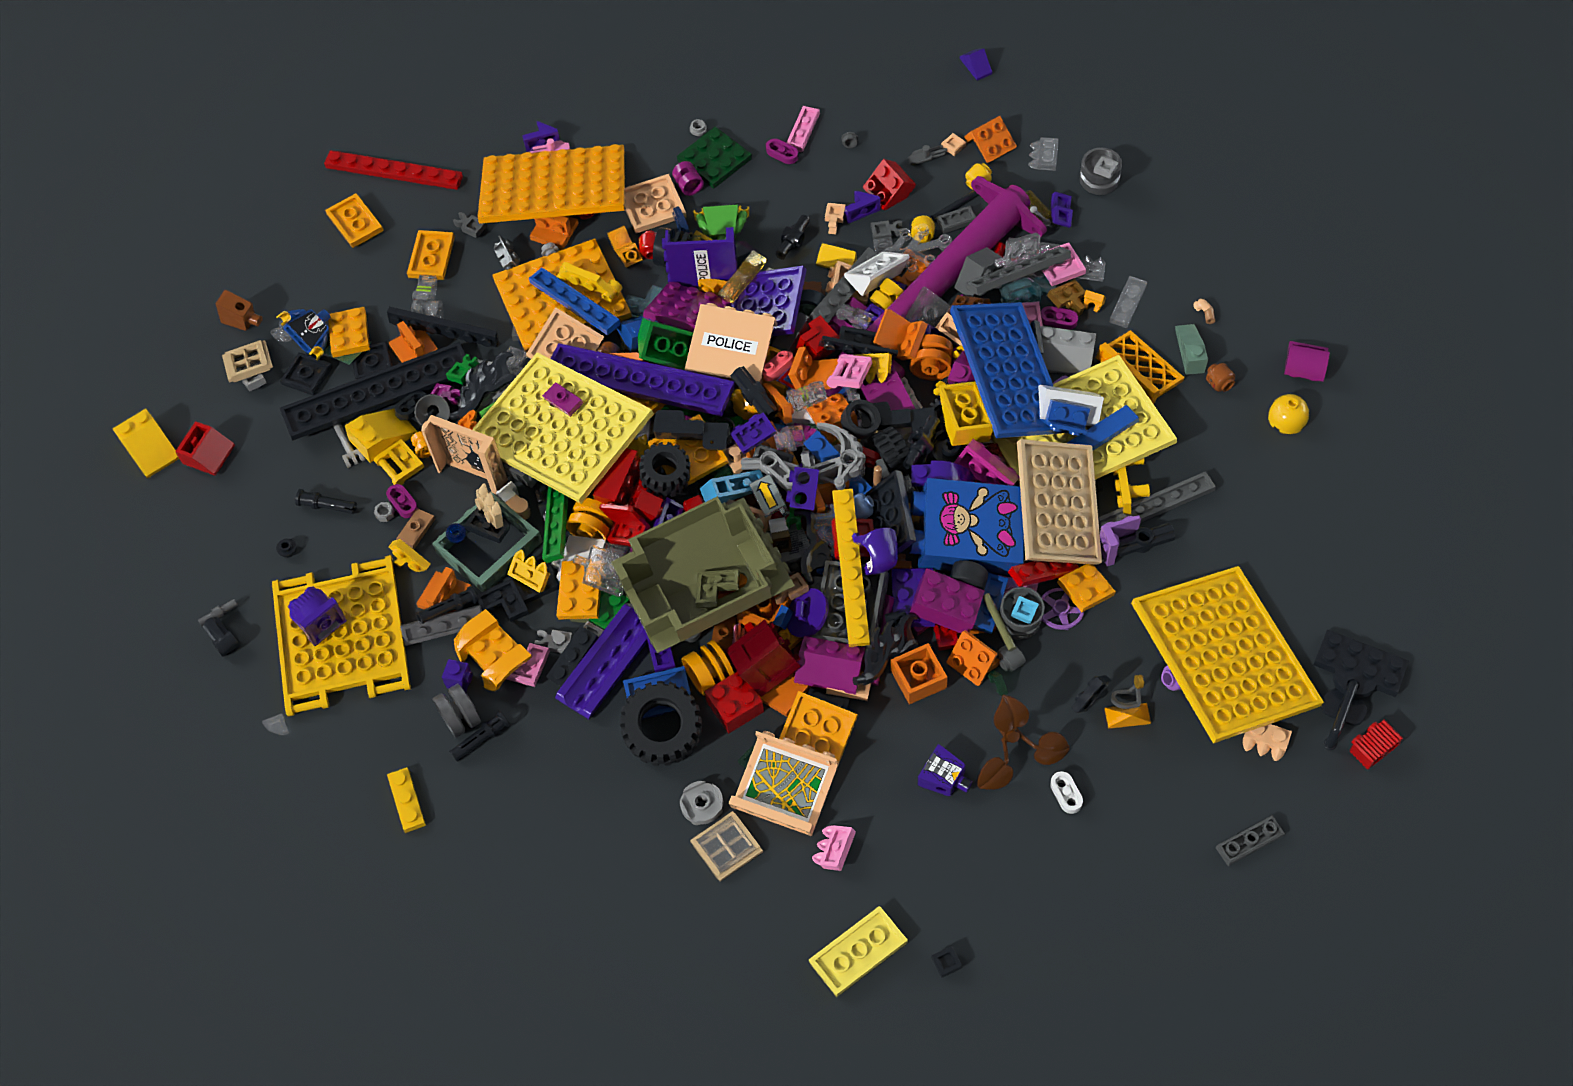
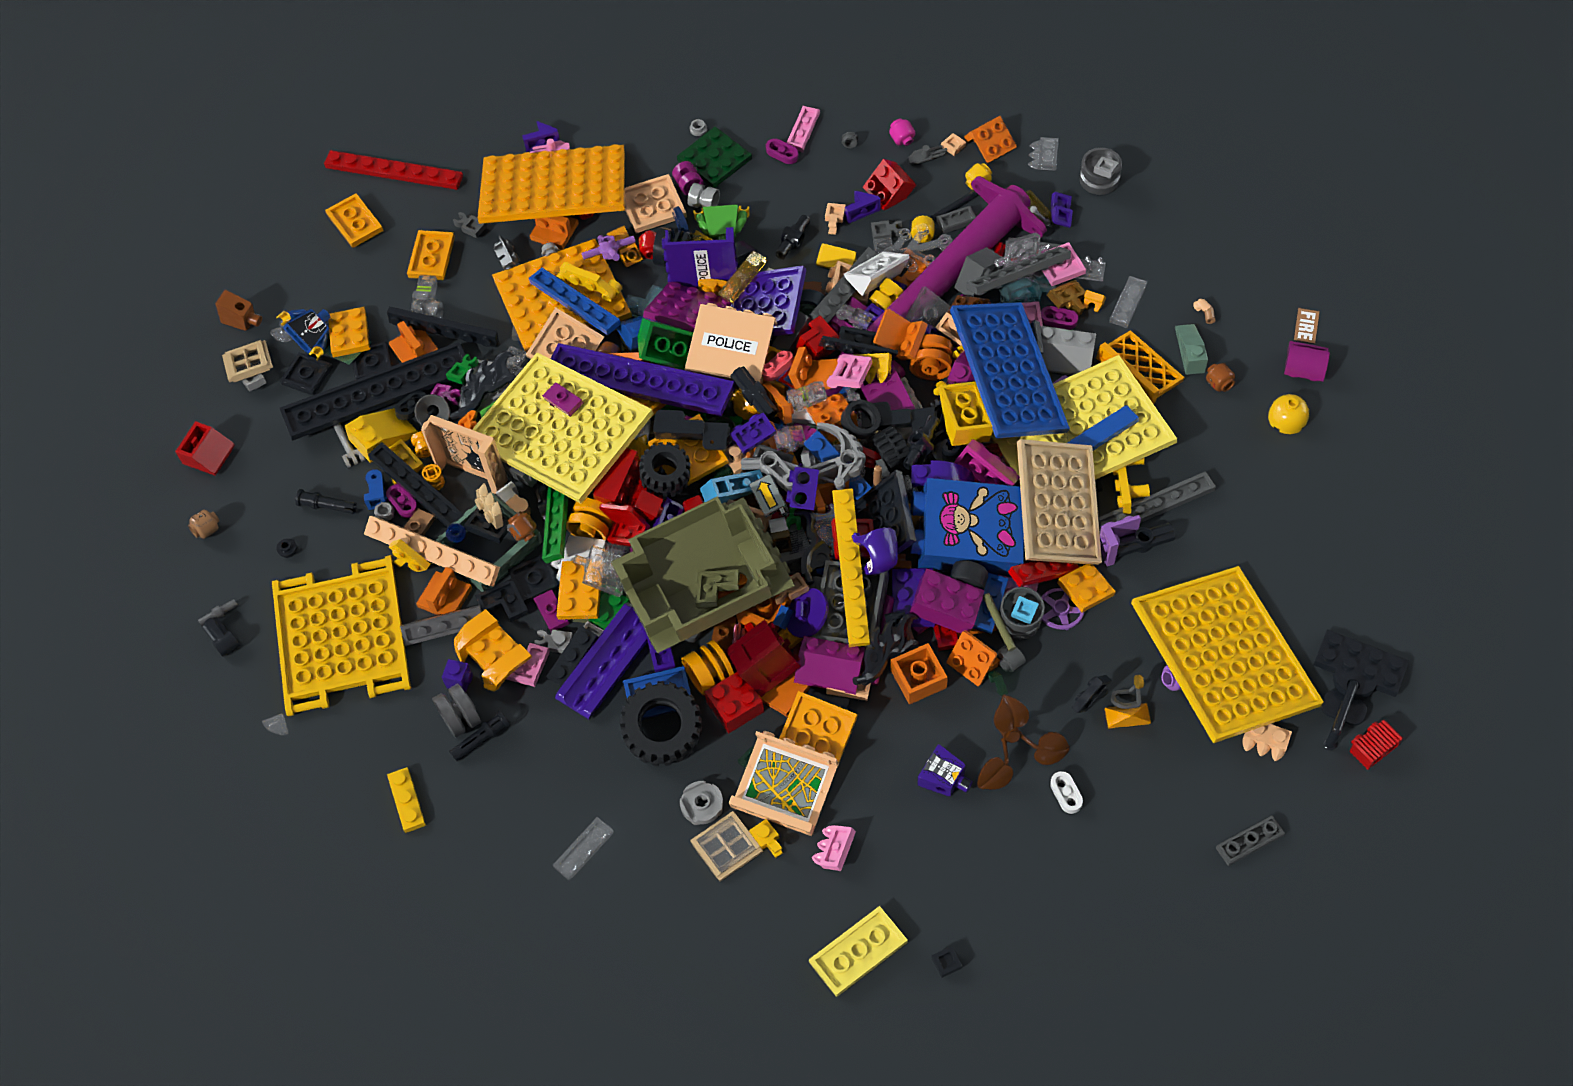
yellow slope [113,409,179,478] -> none
dark purple piece [288,586,347,646] -> none
black pin [416,586,478,624] -> none
yellow plate [507,549,550,593] -> none
light blue head [854,493,874,519] -> none
dark purple slope [960,48,992,81] -> none
white slope [1038,385,1104,426] -> none
blue bracket [1045,399,1090,436] -> none
none -> medium nougat head [188,510,220,539]
none -> blue leg [364,470,387,510]
none -> light nougat plate [364,516,500,586]
none -> black plate [368,442,464,529]
none -> light orange wheel [422,464,445,490]
none -> dark orange head [507,511,537,542]
none -> magenta plate [533,590,569,633]
none -> clear plate [553,817,614,881]
none -> medium lavender bar [581,235,635,261]
none -> light grey wheel [687,183,720,208]
none -> yellow plate [749,819,783,858]
none -> dark pink head [889,118,915,146]
none -> medium nougat sticker [1294,308,1320,343]

